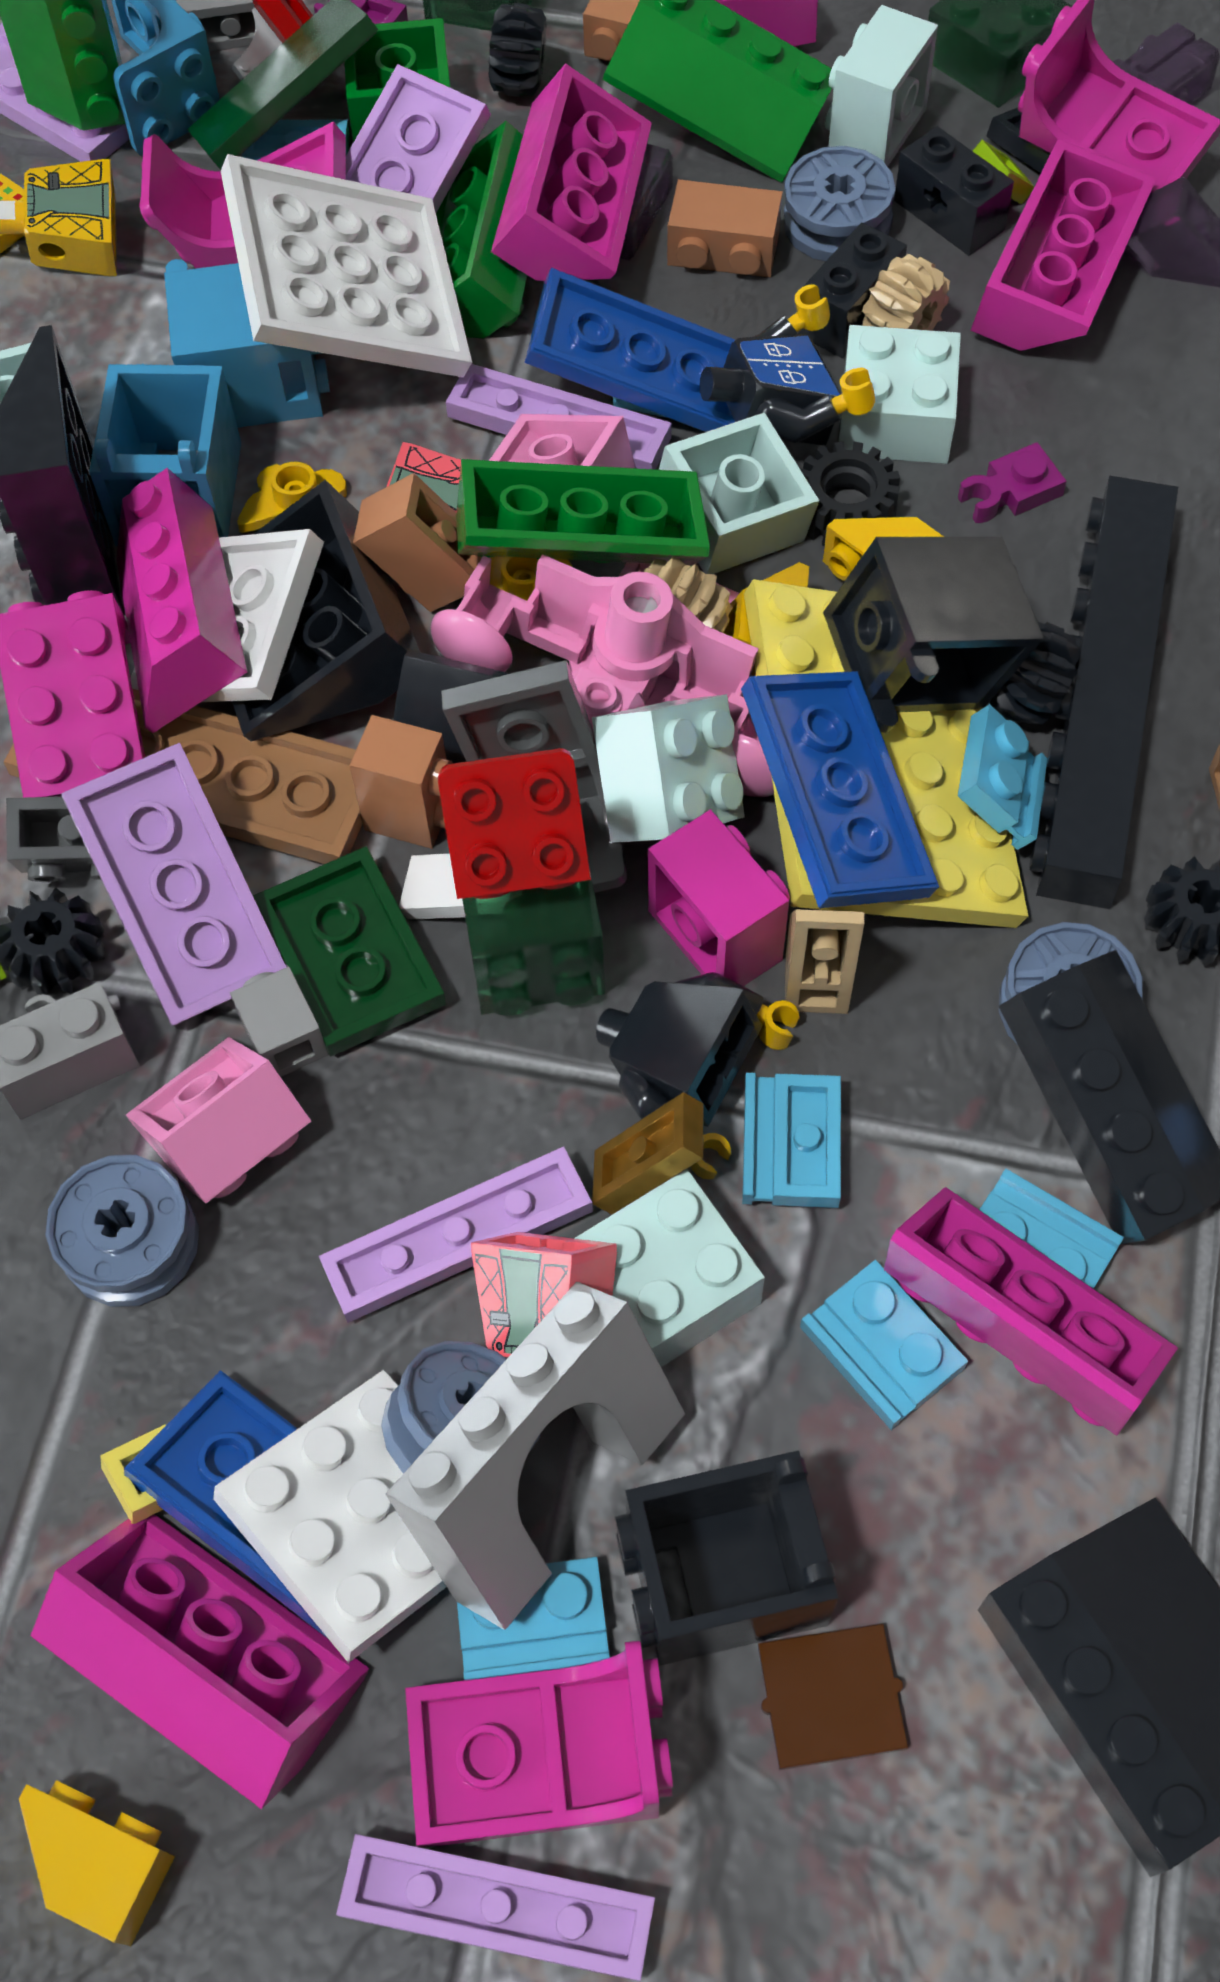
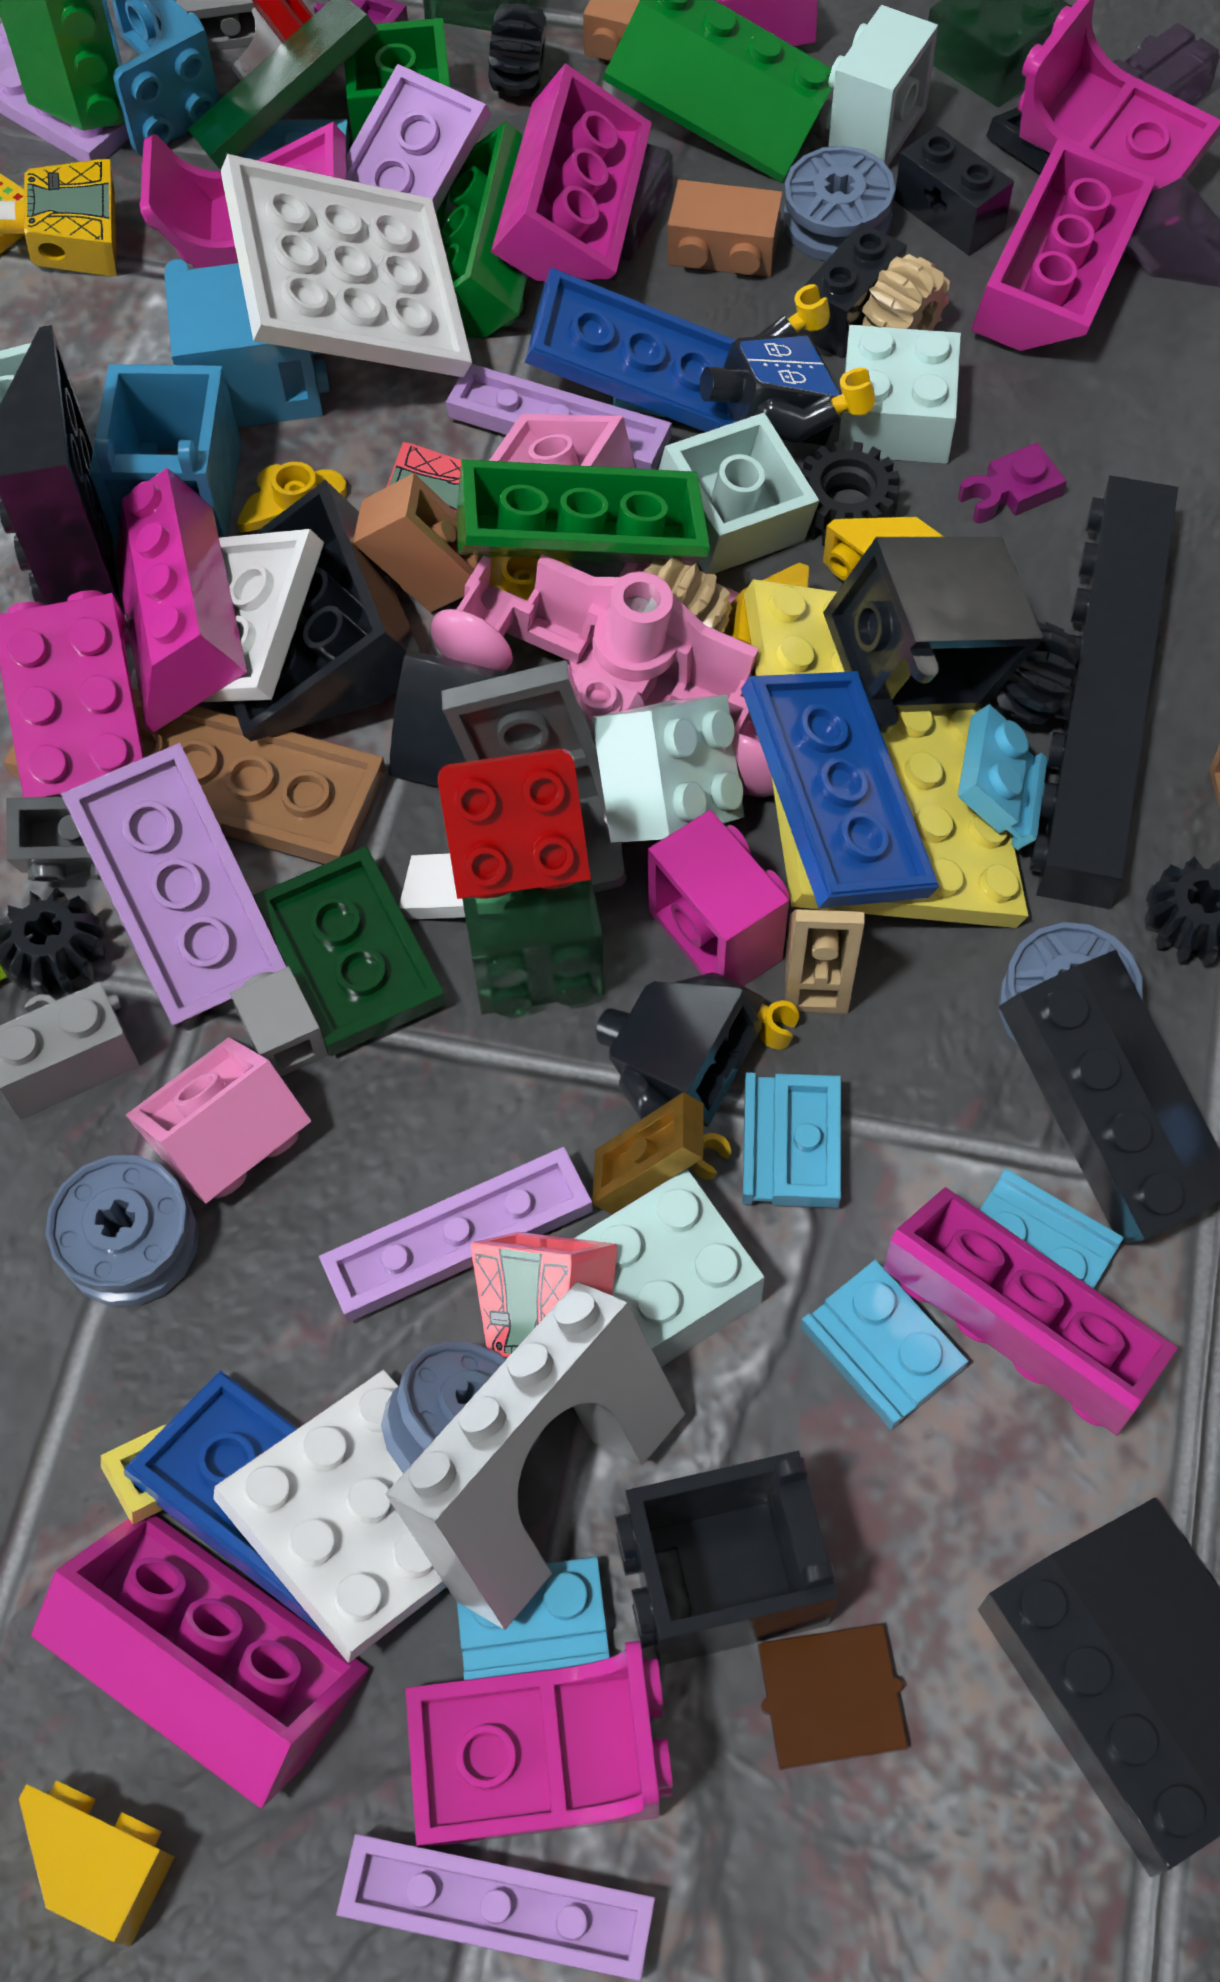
nougat brick [349,715,452,849] -> none
lime plate [973,139,1035,205] -> none

